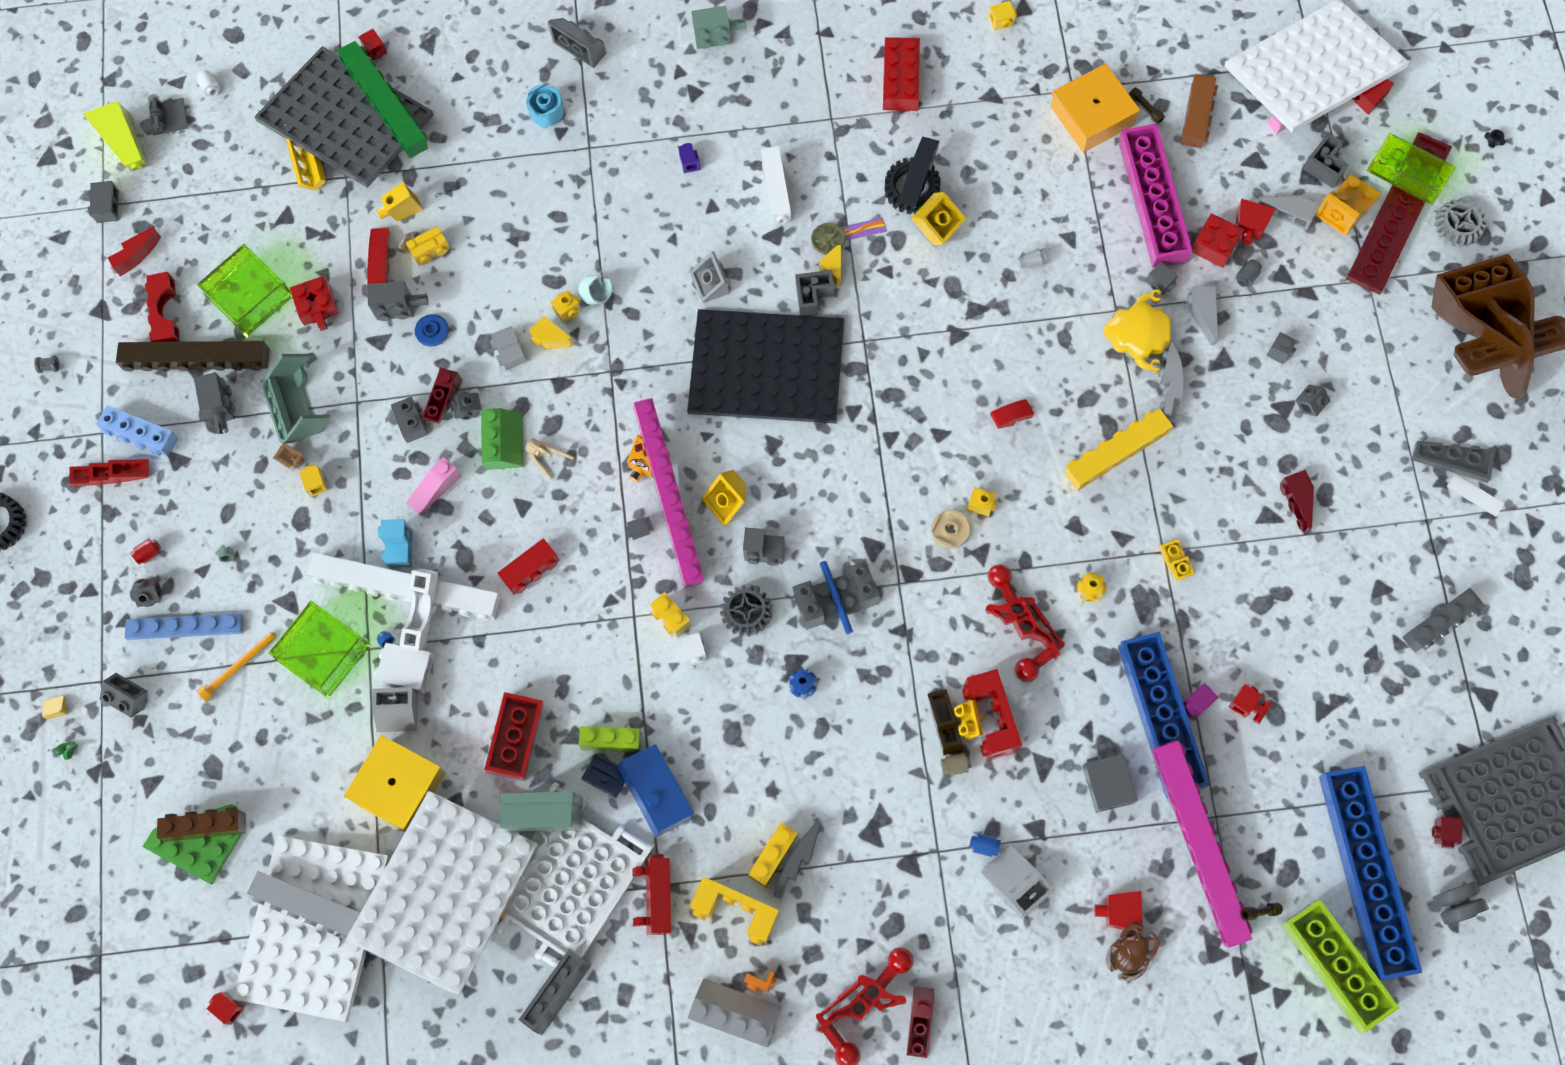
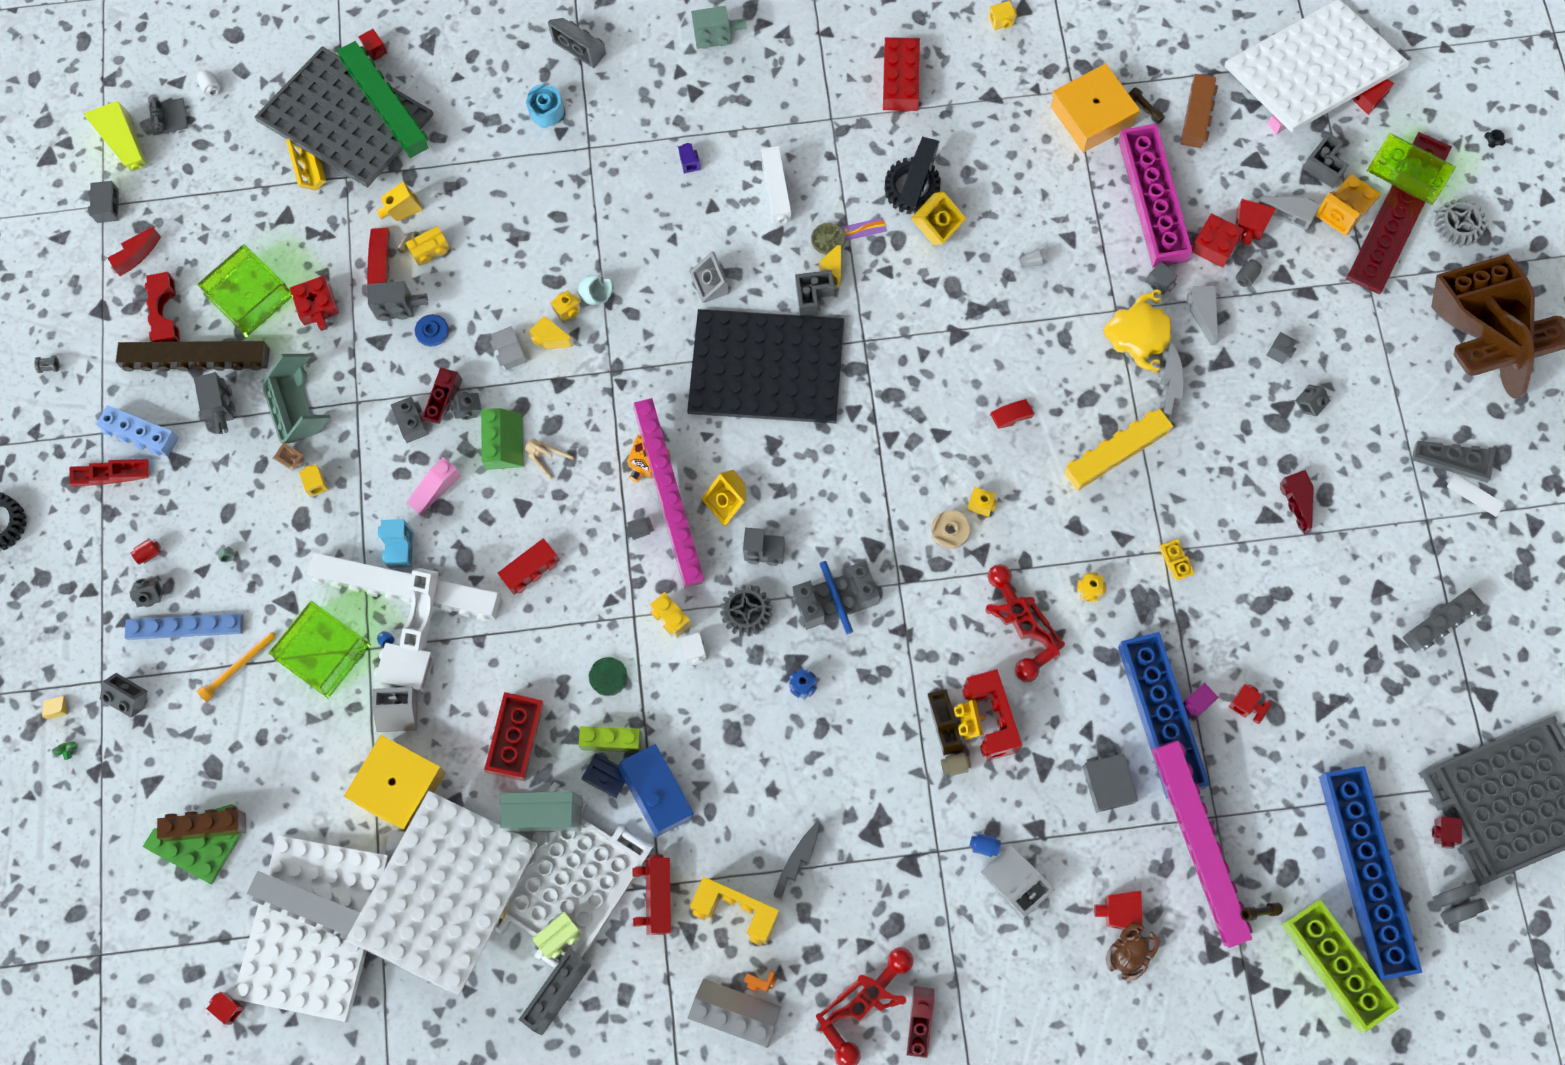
yellow brick [748,822,798,888] -> none
none -> yellowish green brick [532,912,581,959]
none -> clear green tile [588,657,628,696]

